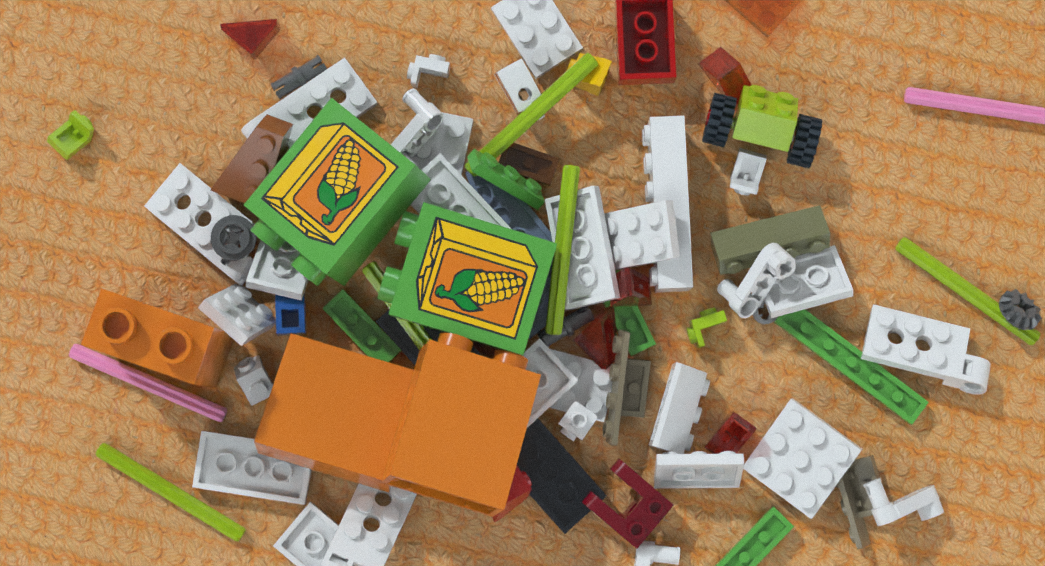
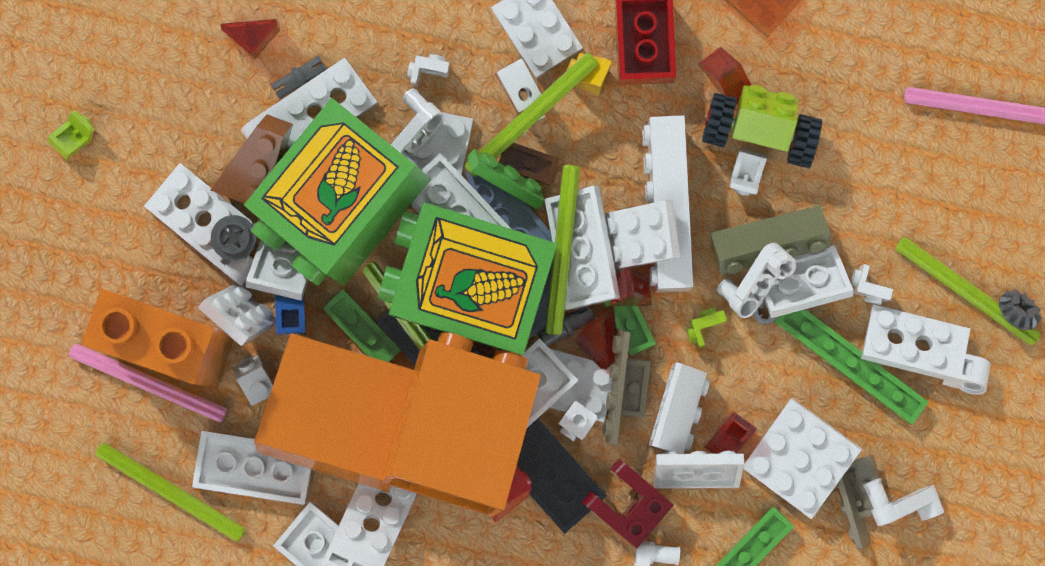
none -> white bracket [851,264,893,305]

